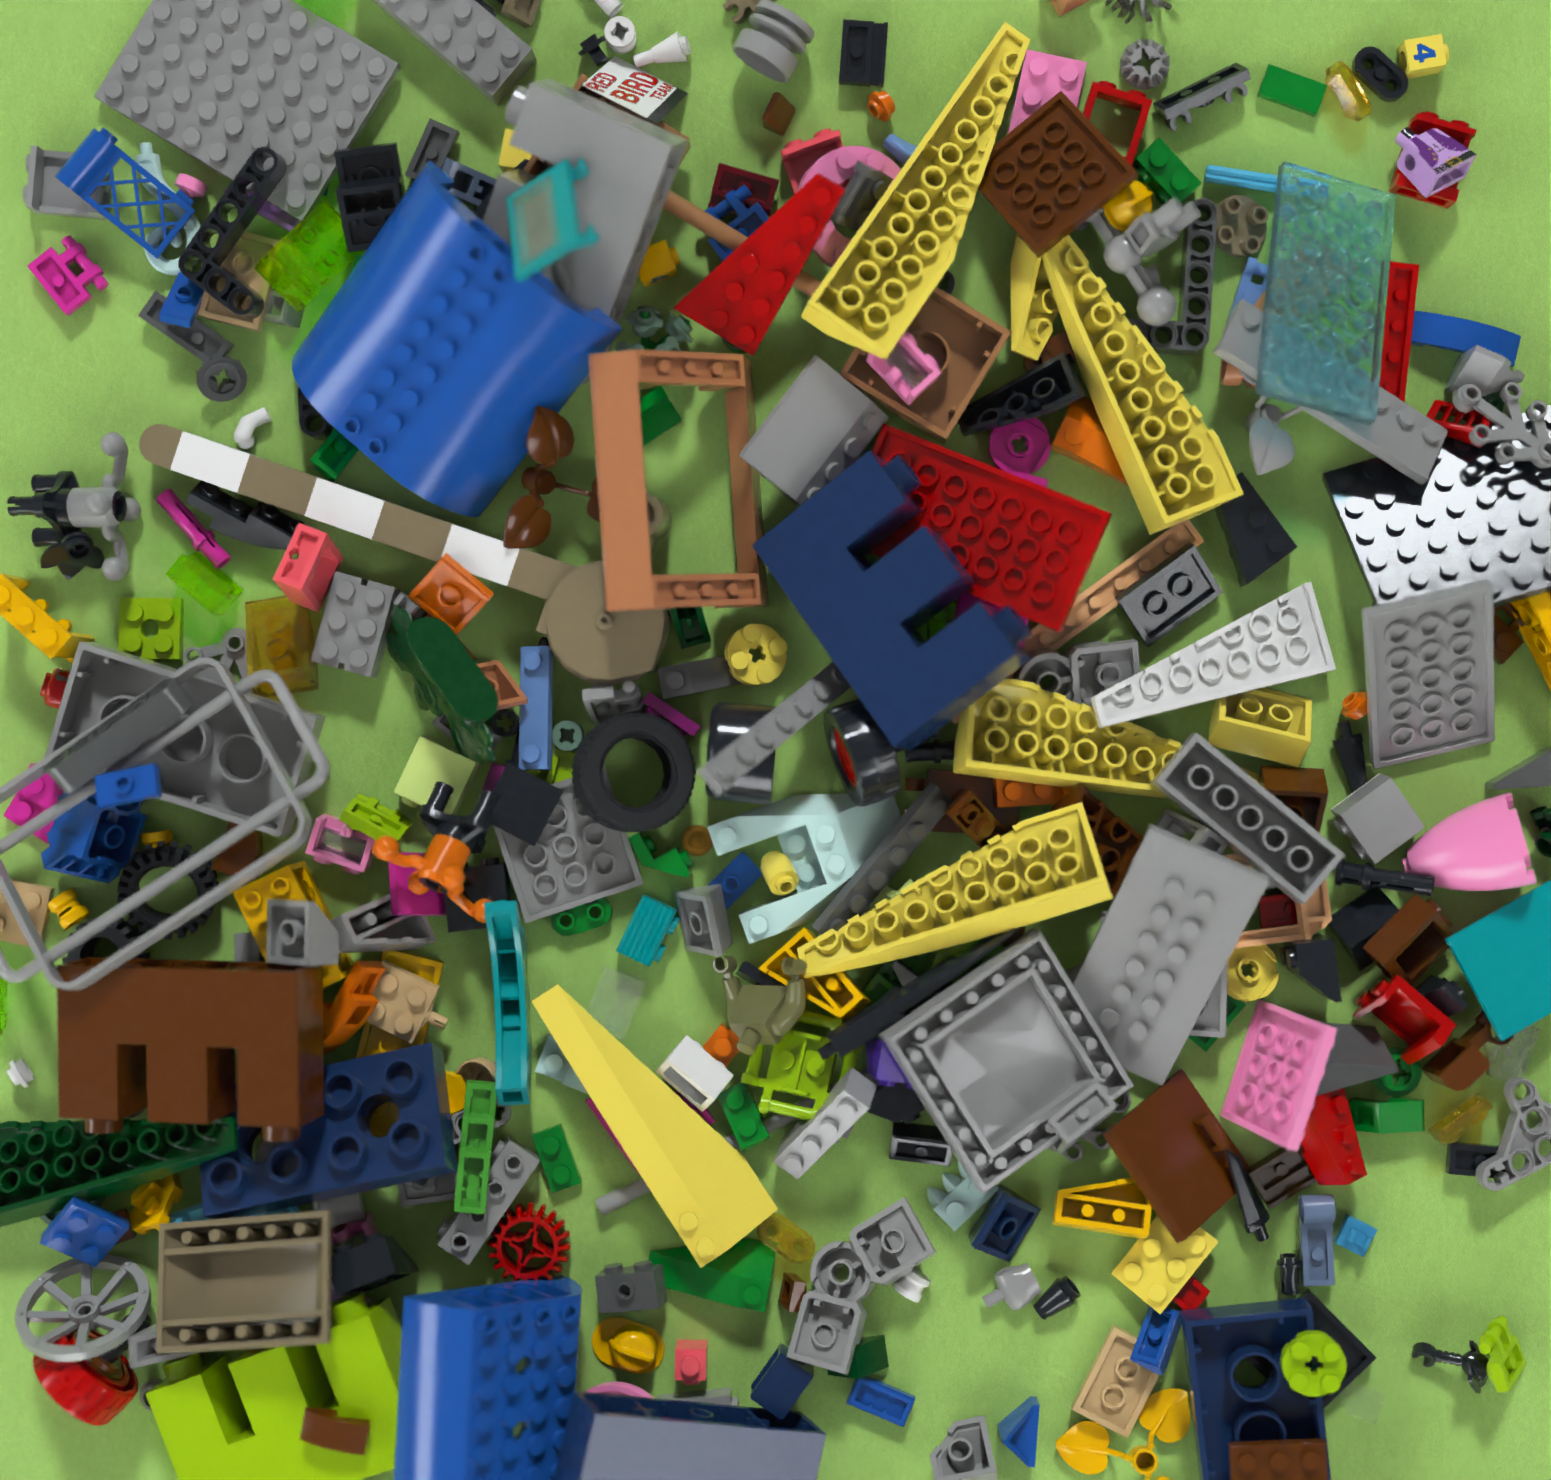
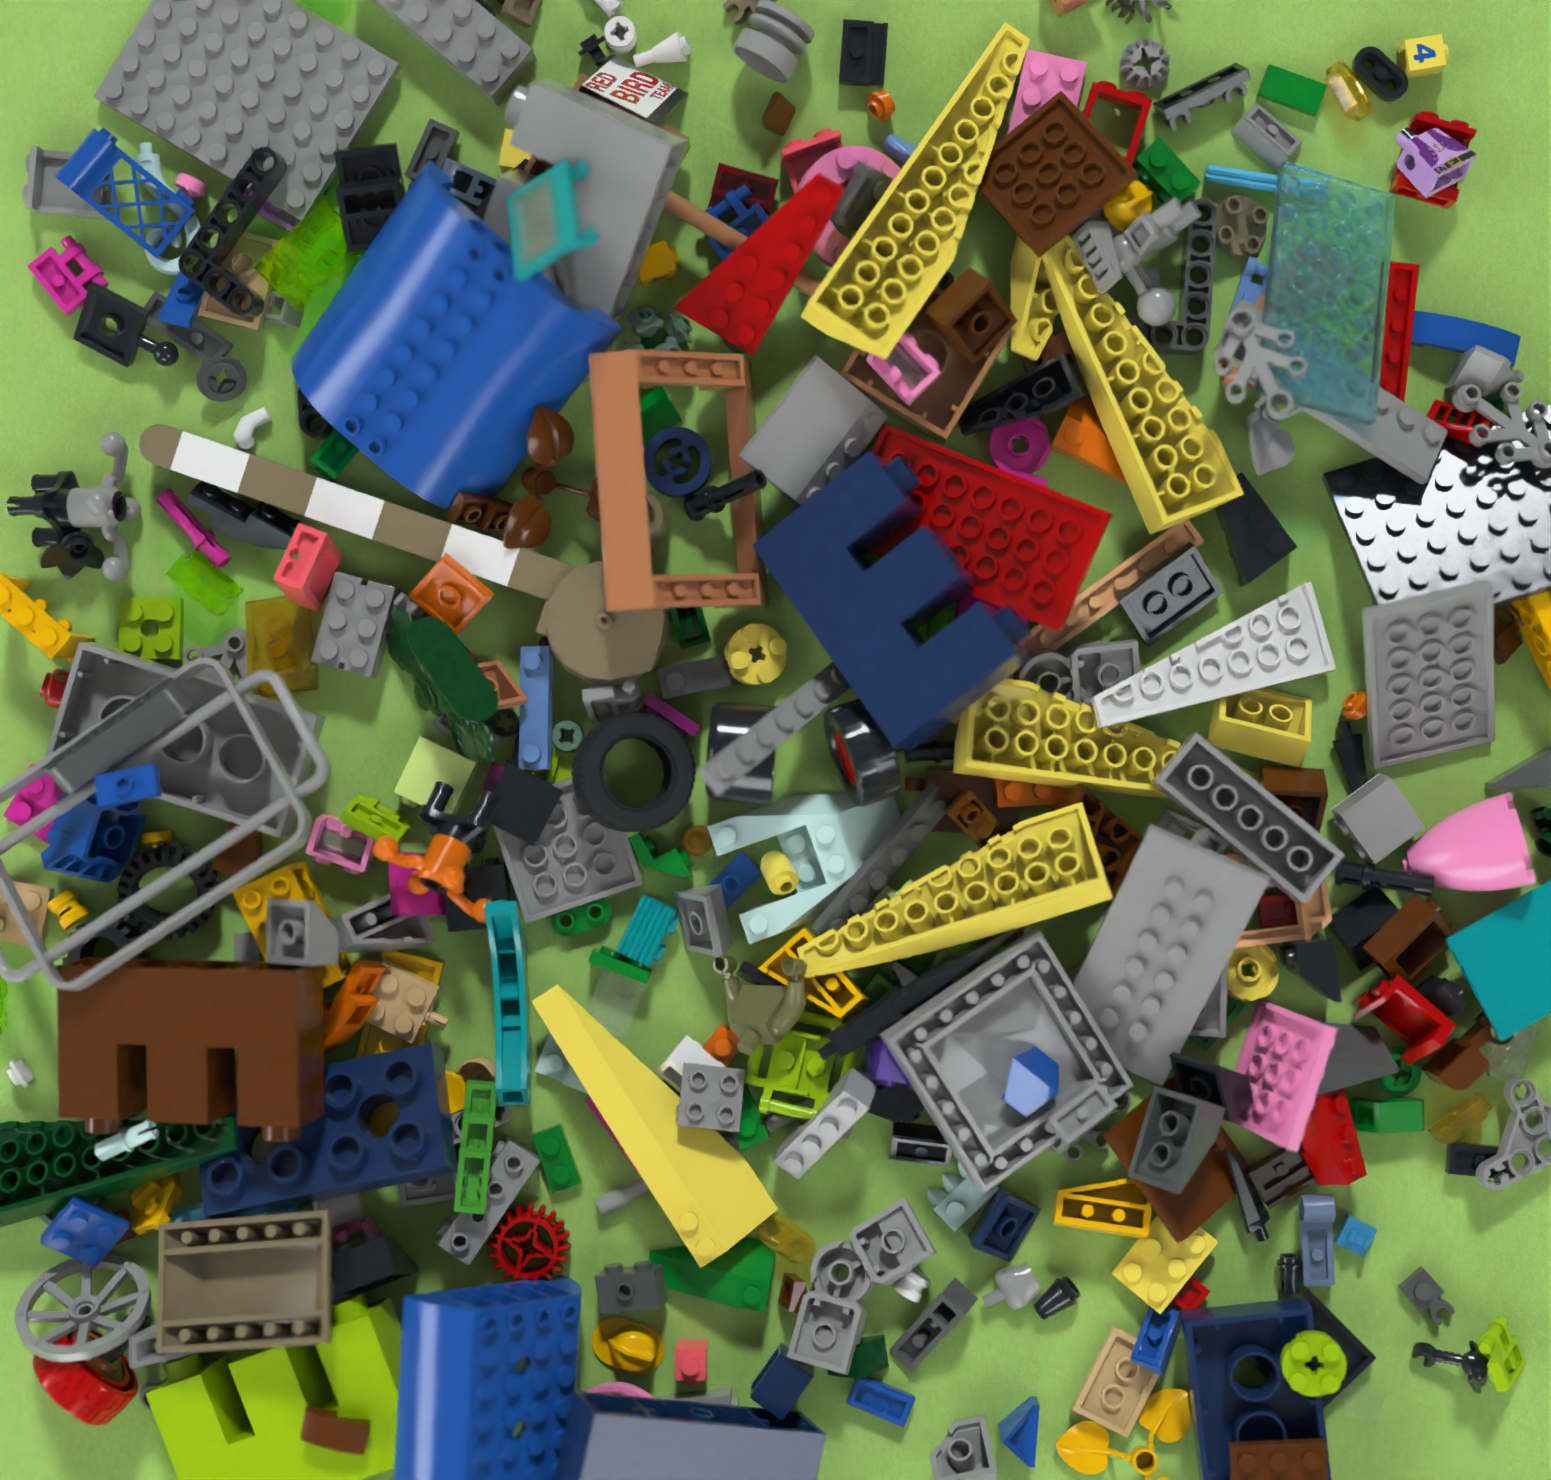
none -> black plate [73,282,179,368]
none -> light aqua axle [95,1119,159,1161]
none -> reddish brown slope [446,492,513,532]
none -> green plate [588,945,652,984]
none -> dark blue wheel [643,427,712,498]
none -> light grey hinge [676,1063,745,1132]
none -> black pin [684,469,767,522]
none -> dark grey slope [889,1277,978,1371]
none -> reddish brown slope [924,267,1018,365]
none -> slope [1001,1046,1059,1117]
none -> light grey slope [1073,220,1122,294]
none -> dark grey slope [1127,1085,1226,1195]
none -> black slope [1169,1052,1254,1122]
none -> light grey plant [1214,308,1307,420]
none -> light grey slope [1232,102,1303,171]
none -> dark grey plate [1398,1266,1455,1325]

